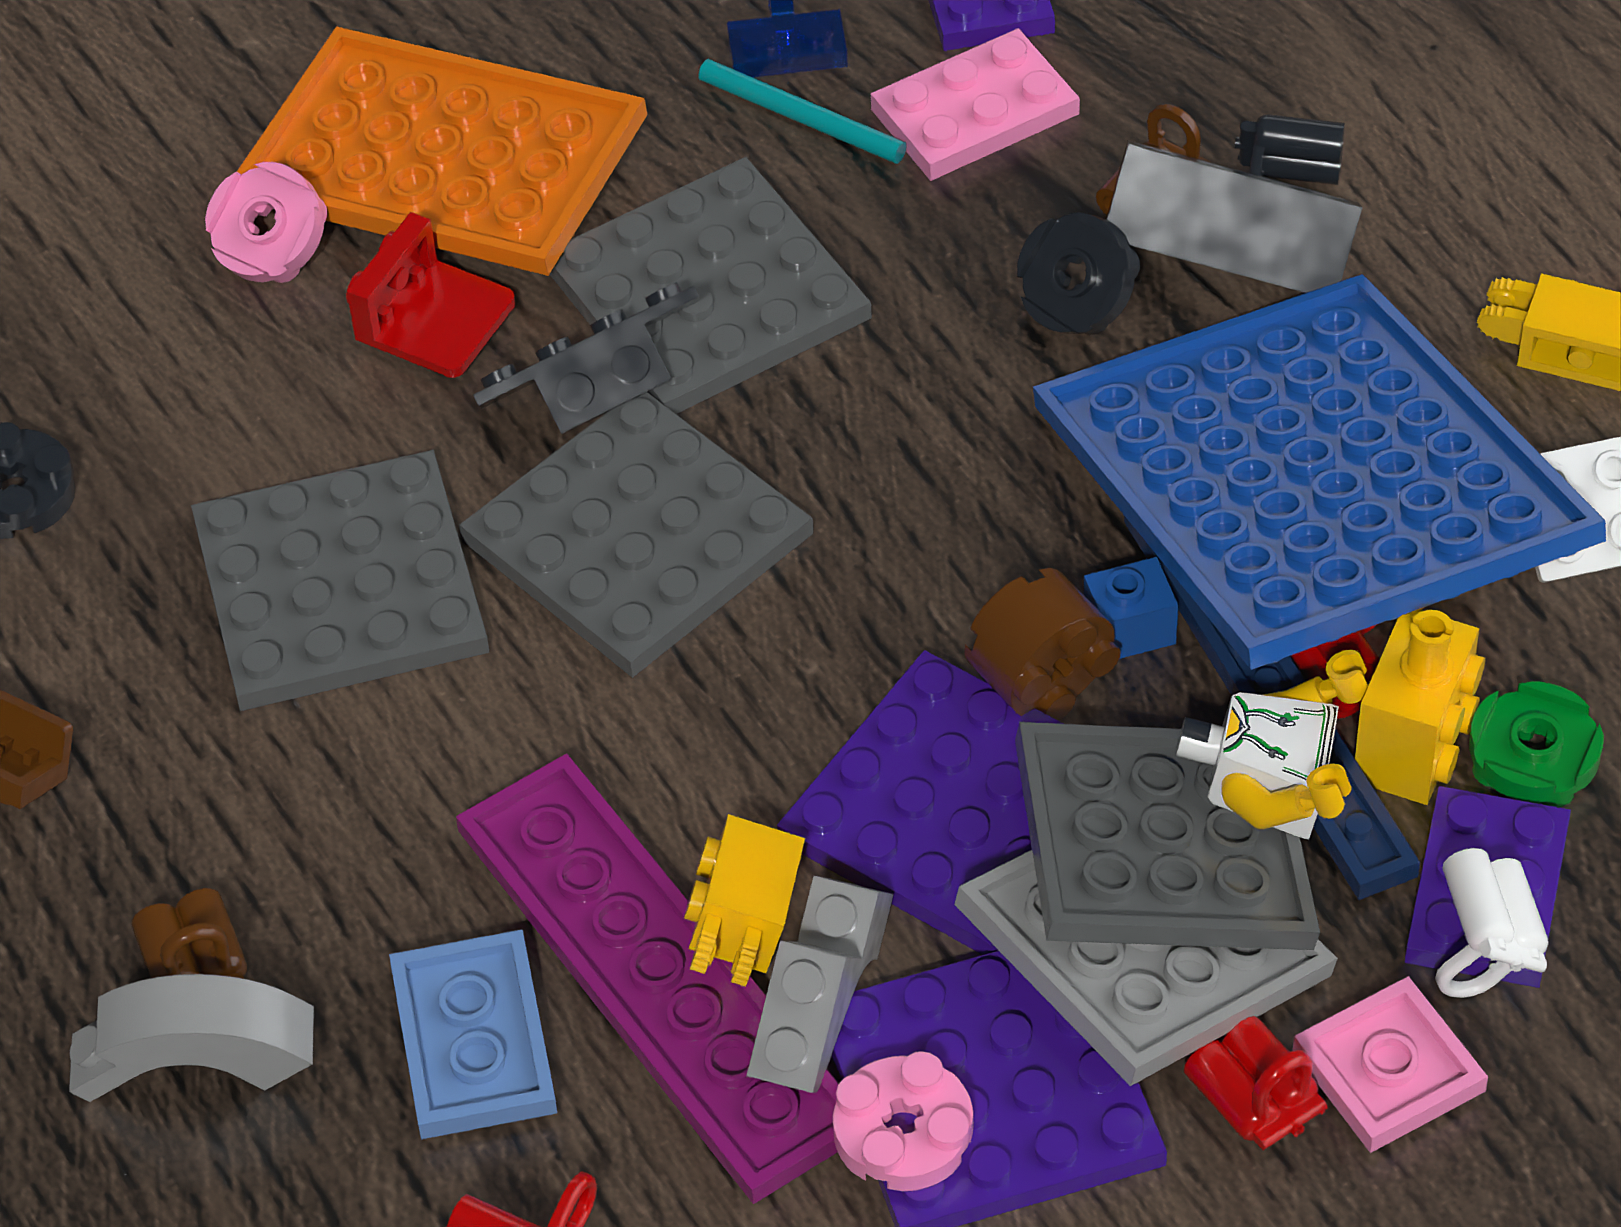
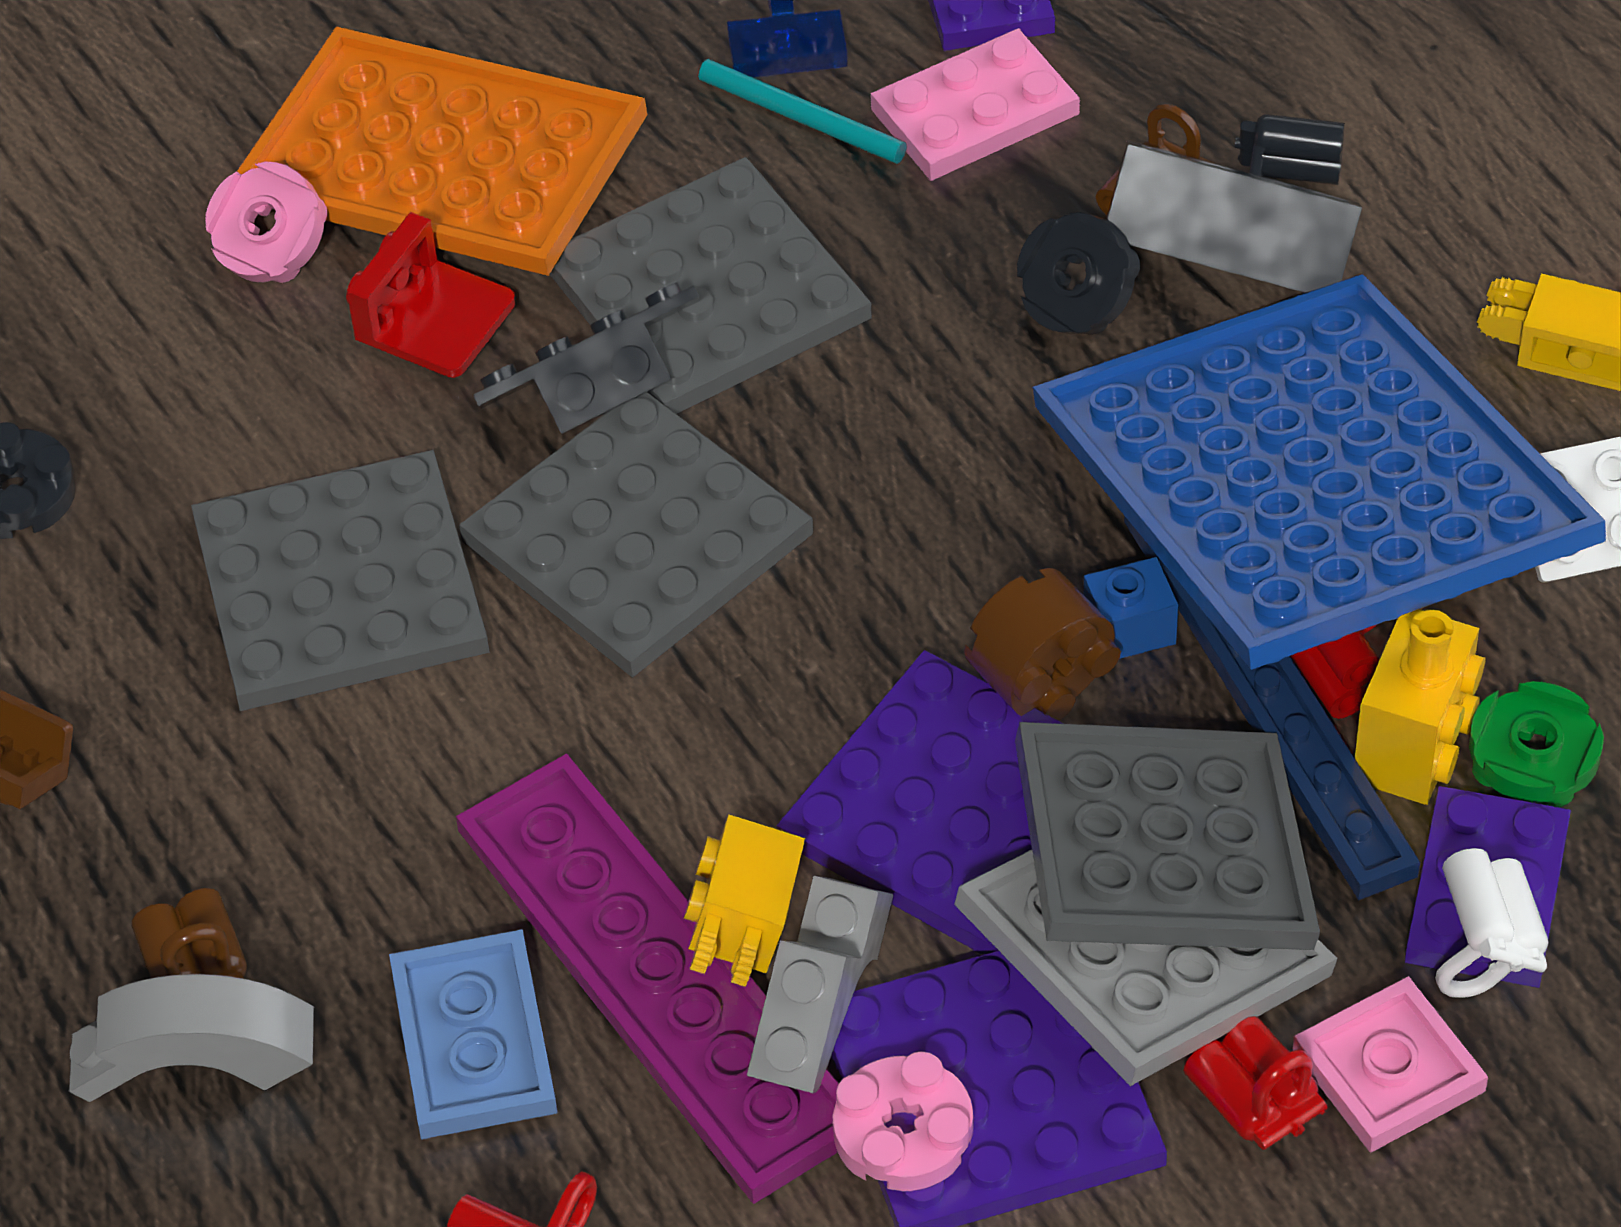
torso [1176,650,1368,840] -> none

